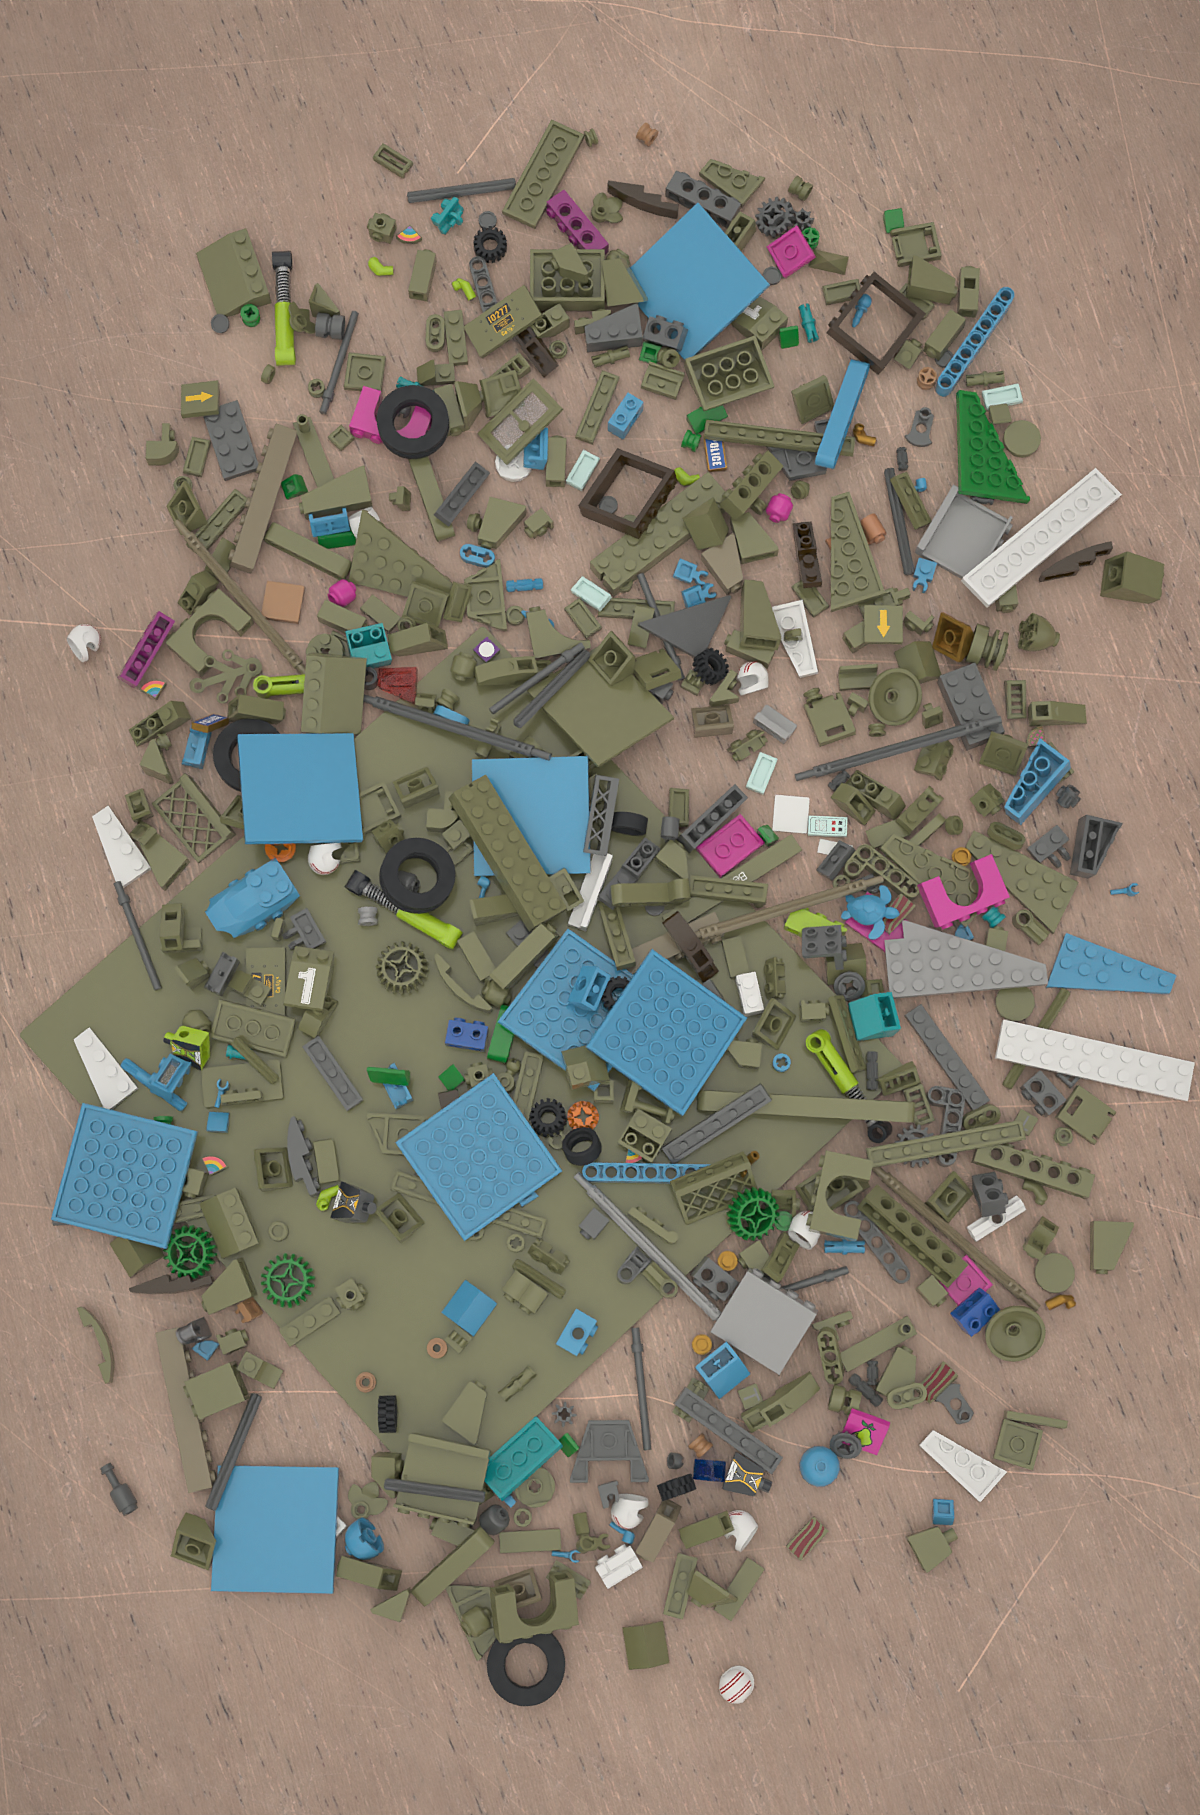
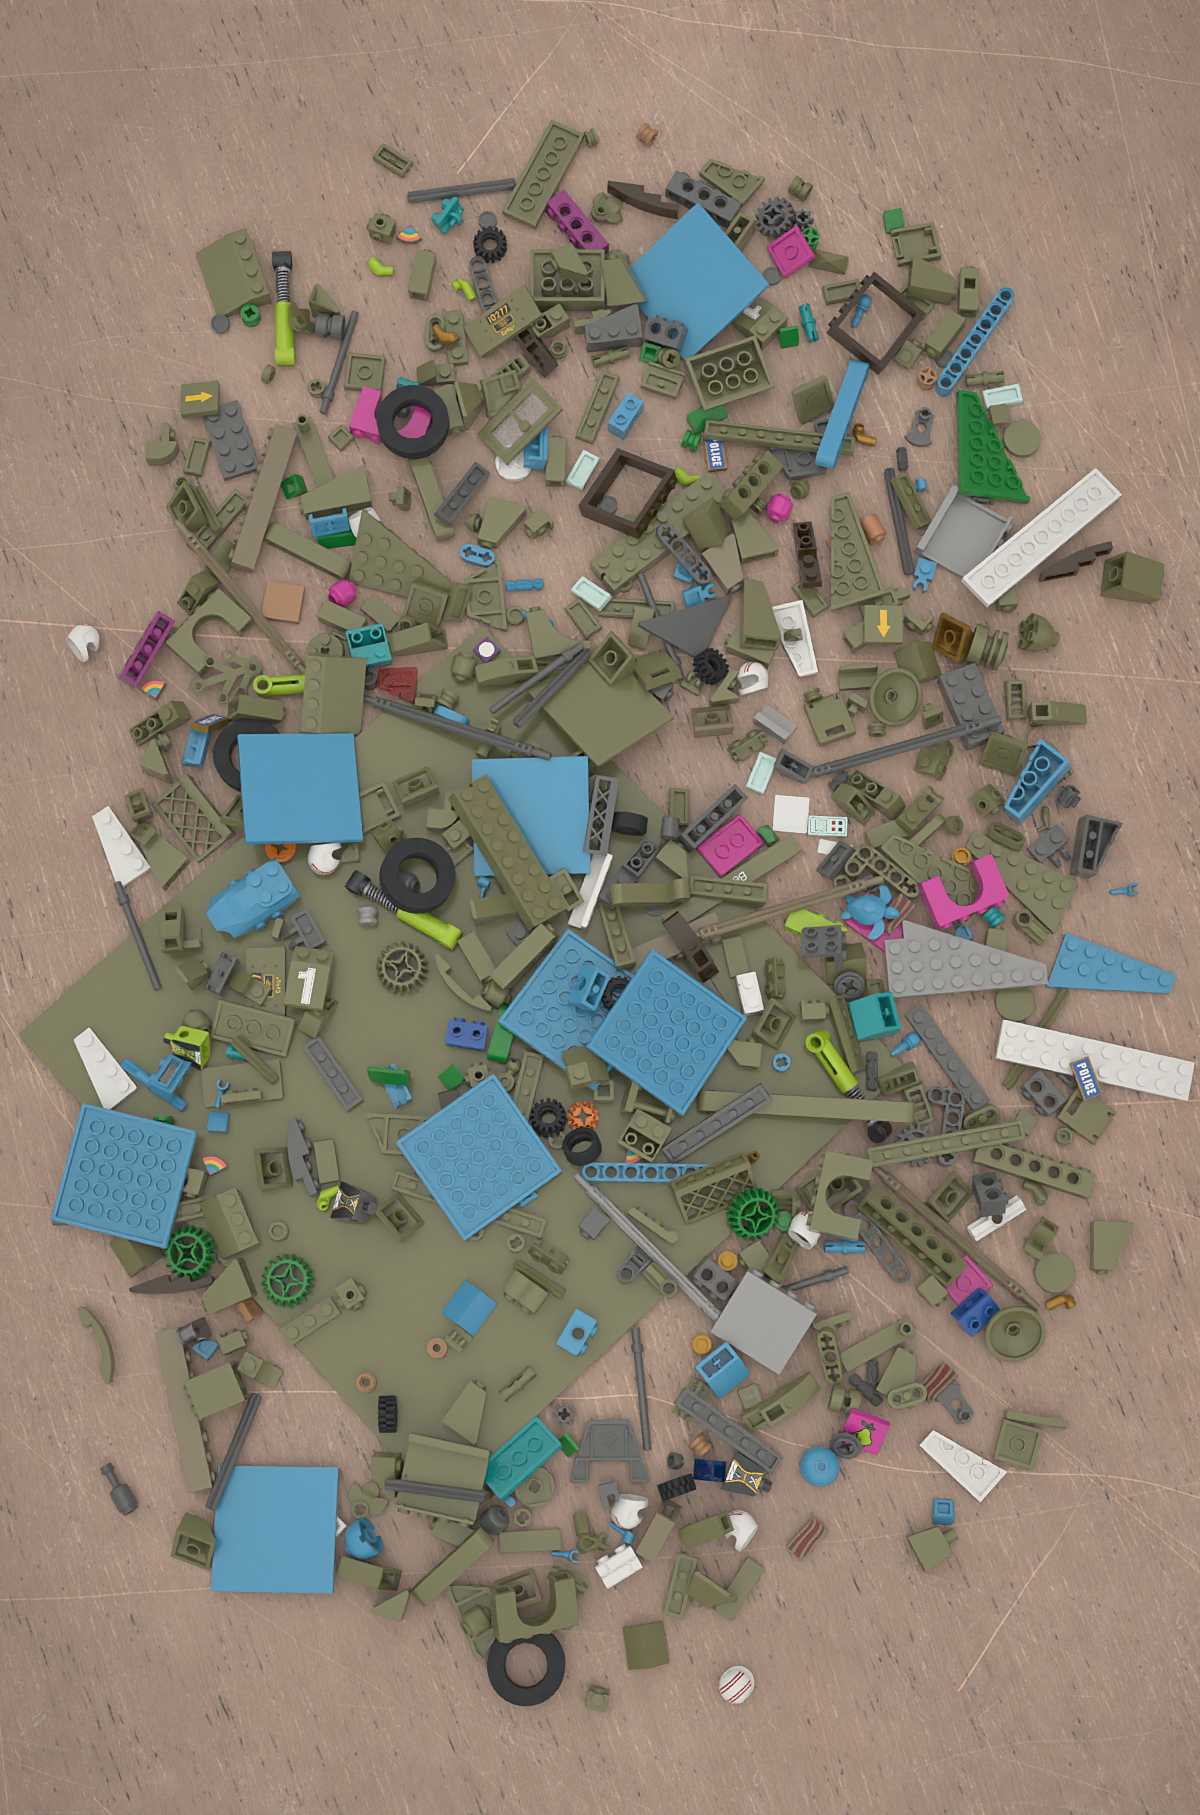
none -> olive axle [192,486,223,533]
none -> pearl gold arm [432,325,459,344]
none -> olive brick [585,1685,610,1712]
none -> dark grey beam [655,523,711,584]
none -> dark grey slope [773,748,814,784]
none -> dark azure bar [890,1032,920,1056]
none -> olive piece [1037,807,1050,833]
none -> tile [1069,1056,1103,1101]

